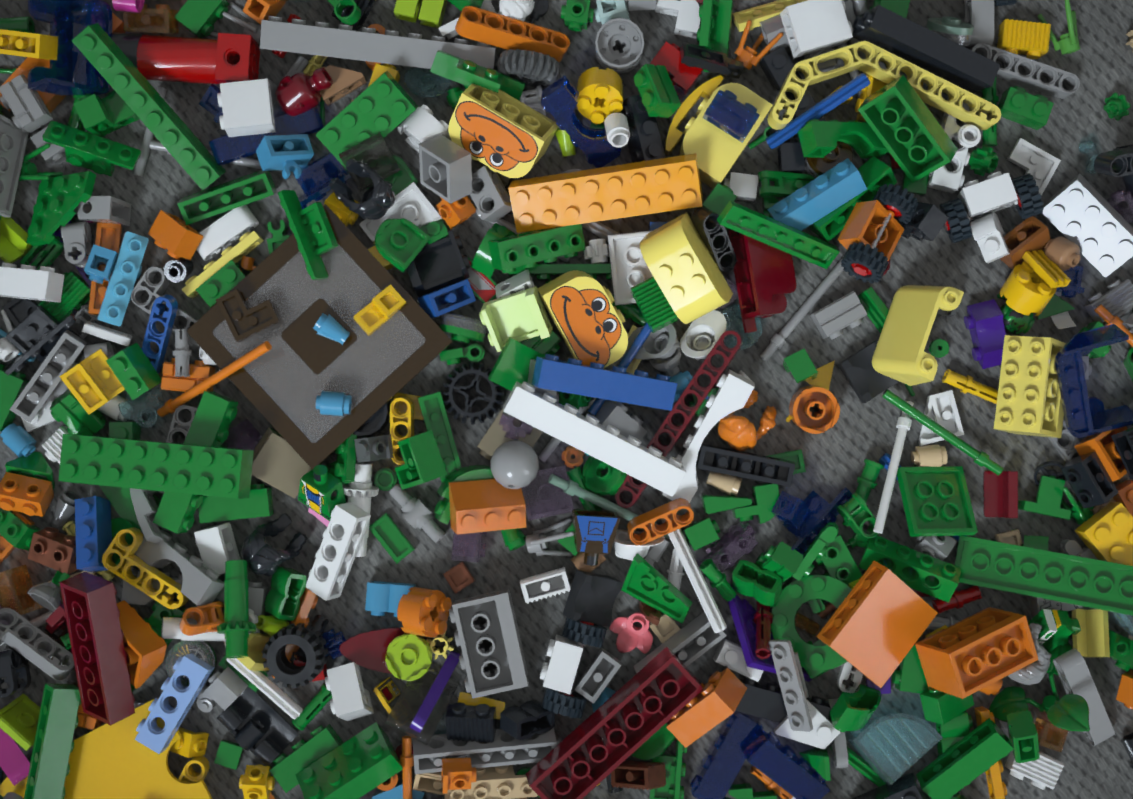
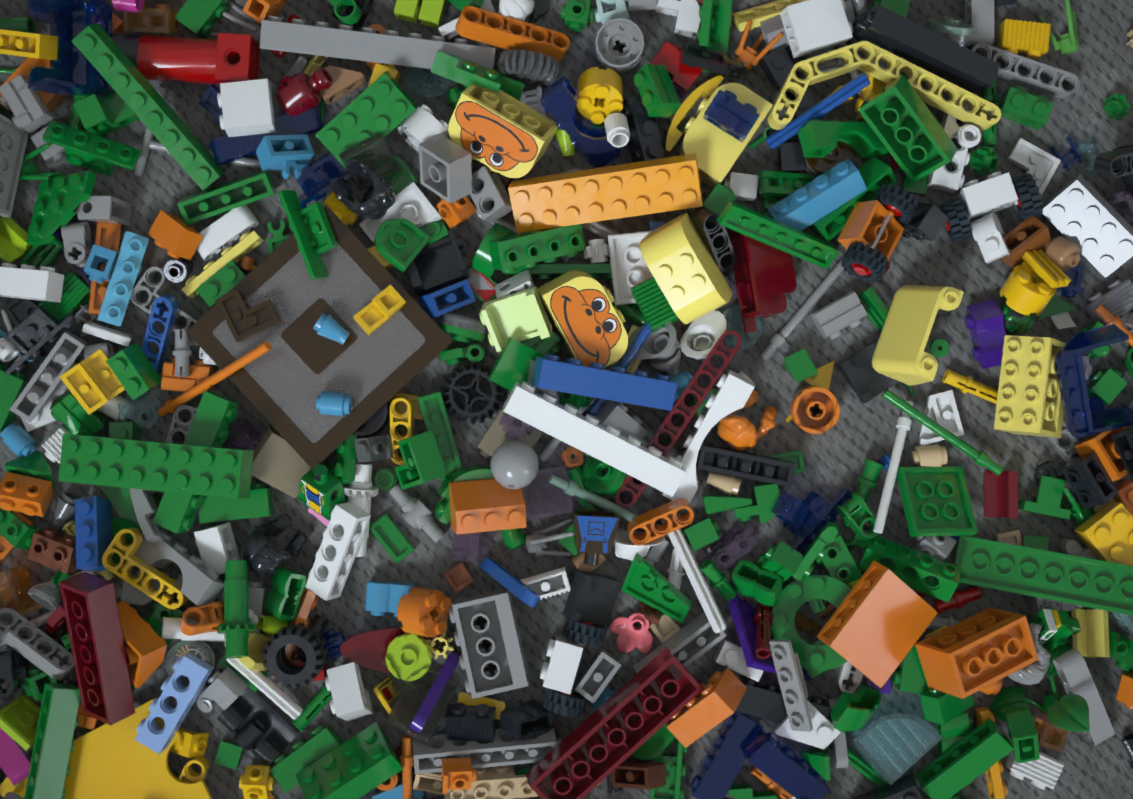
none -> green brick [22,667,60,702]
none -> blue beam [480,556,541,608]
none -> clear blue piece [1050,136,1083,171]
none -> green brick [1085,368,1127,405]

